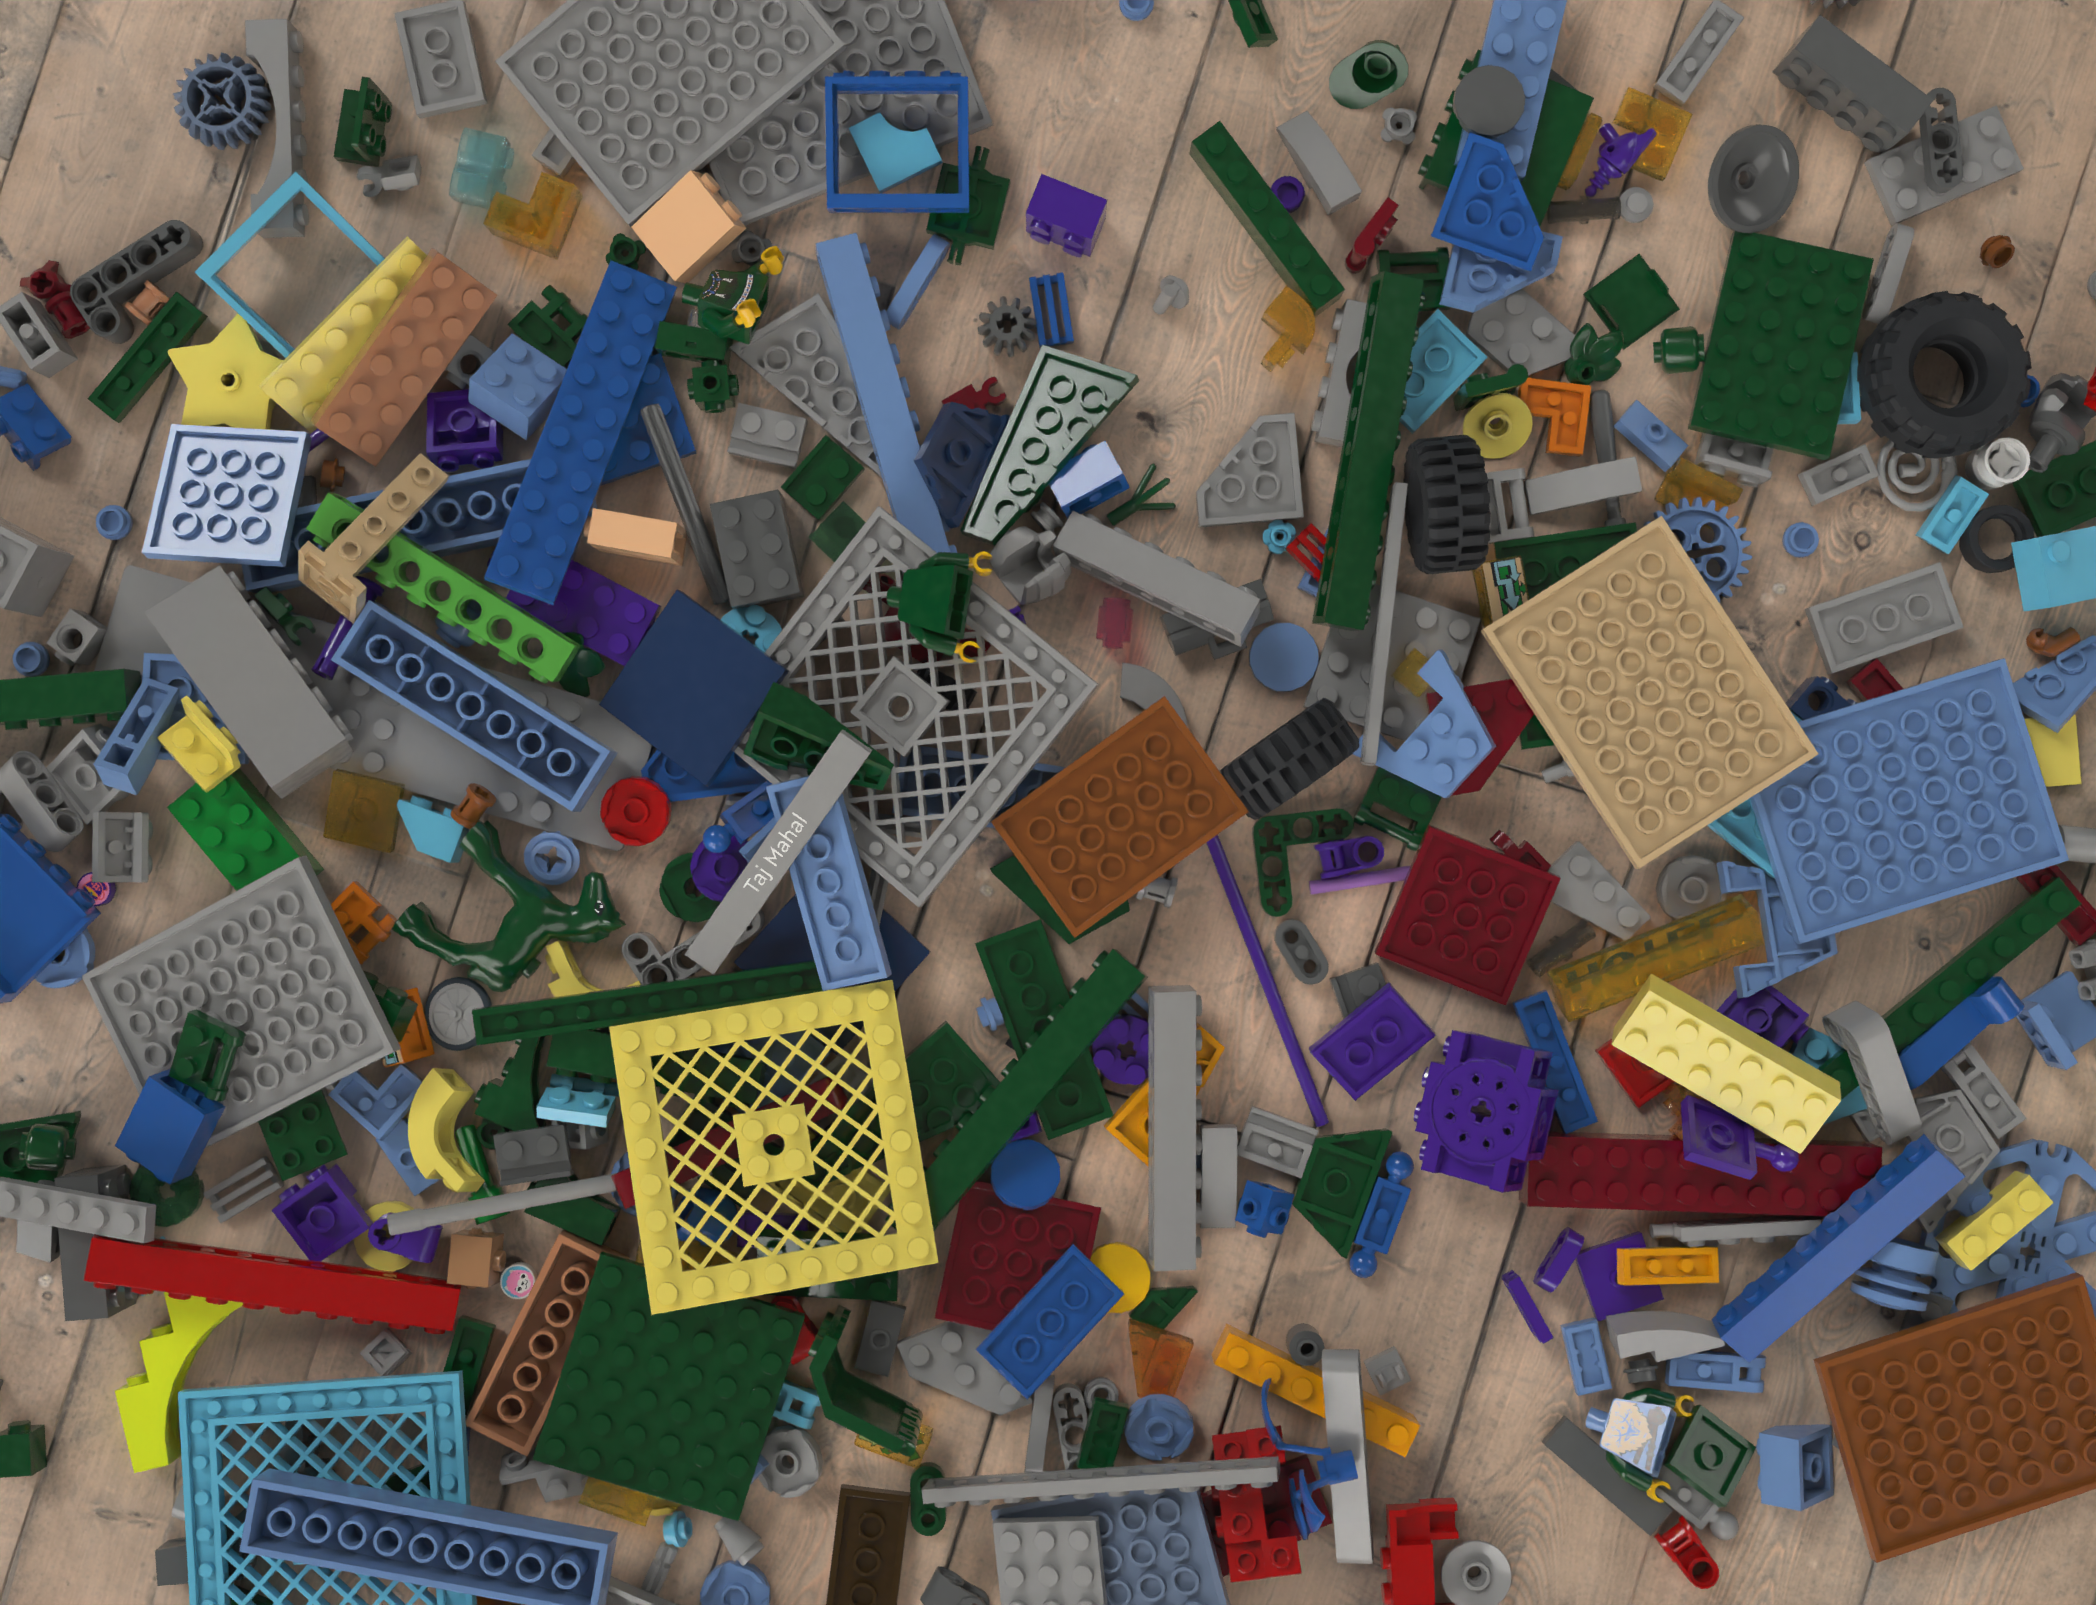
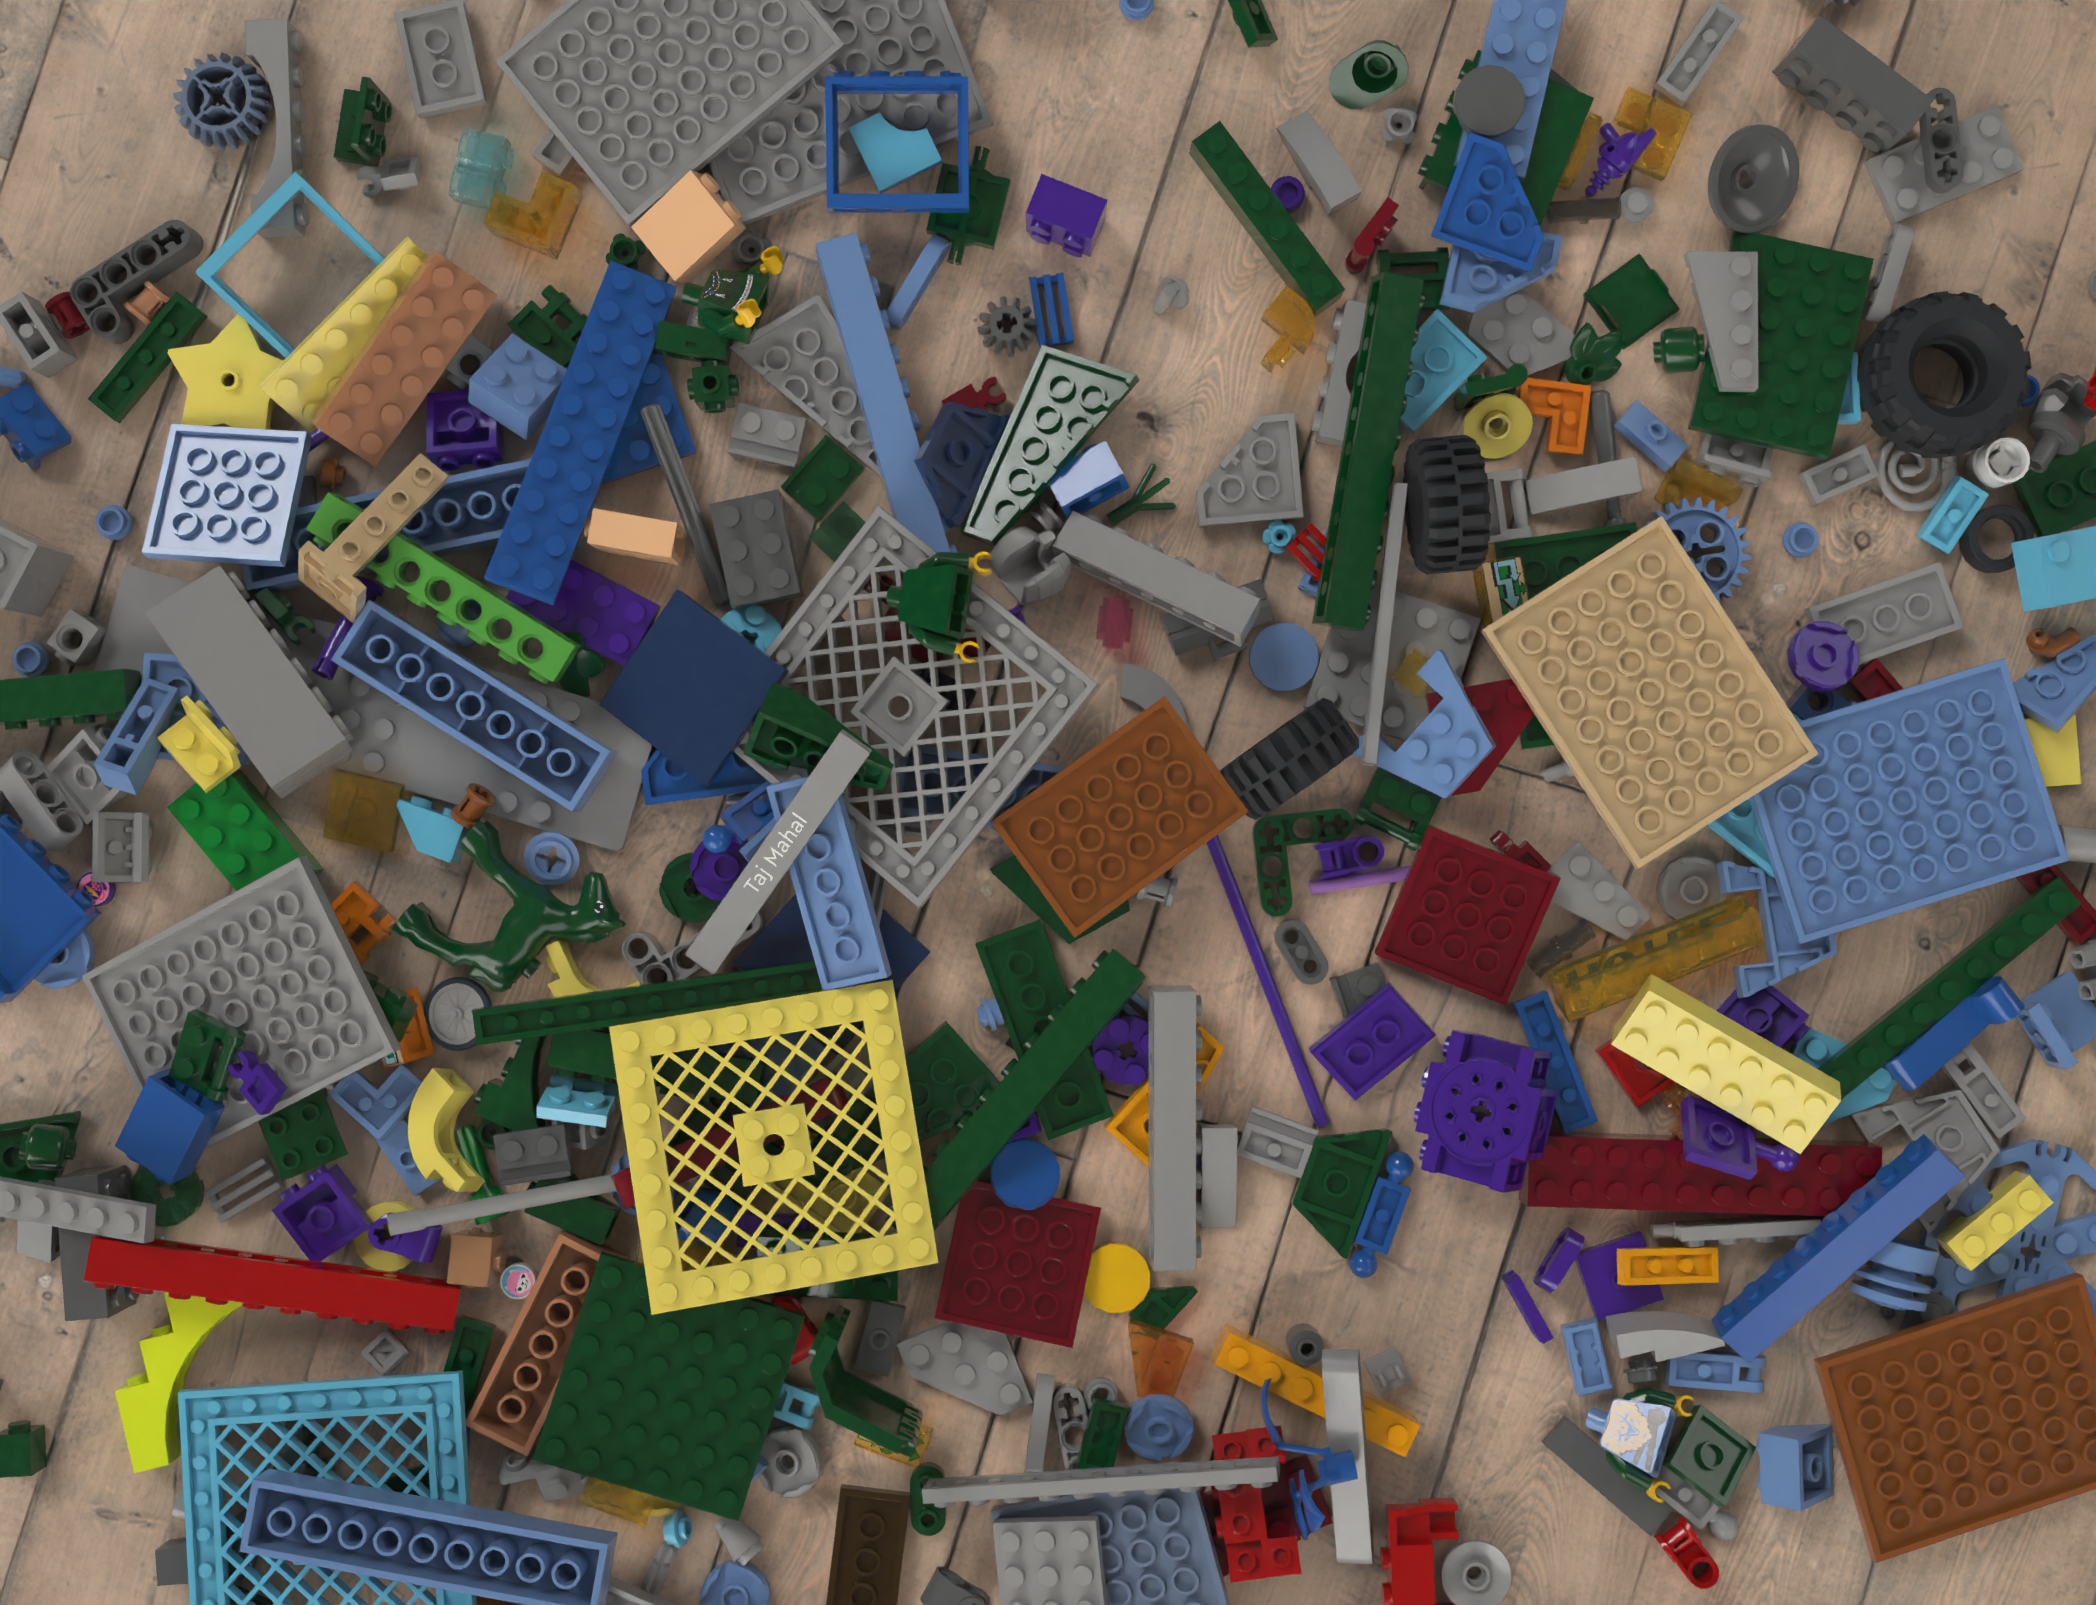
dark red piece [20,260,71,302] -> none
red tile [600,776,672,847] -> none
blue tile [976,1244,1124,1400] -> none
blue brick [1235,1180,1294,1238] -> none
light grey beam [1822,1001,1922,1145] -> none
dark orange plate [1980,235,2015,268] -> none
none -> dark purple plate [228,1050,288,1115]
none -> light grey wing [1684,251,1758,392]
none -> dark purple tile [1787,621,1860,691]

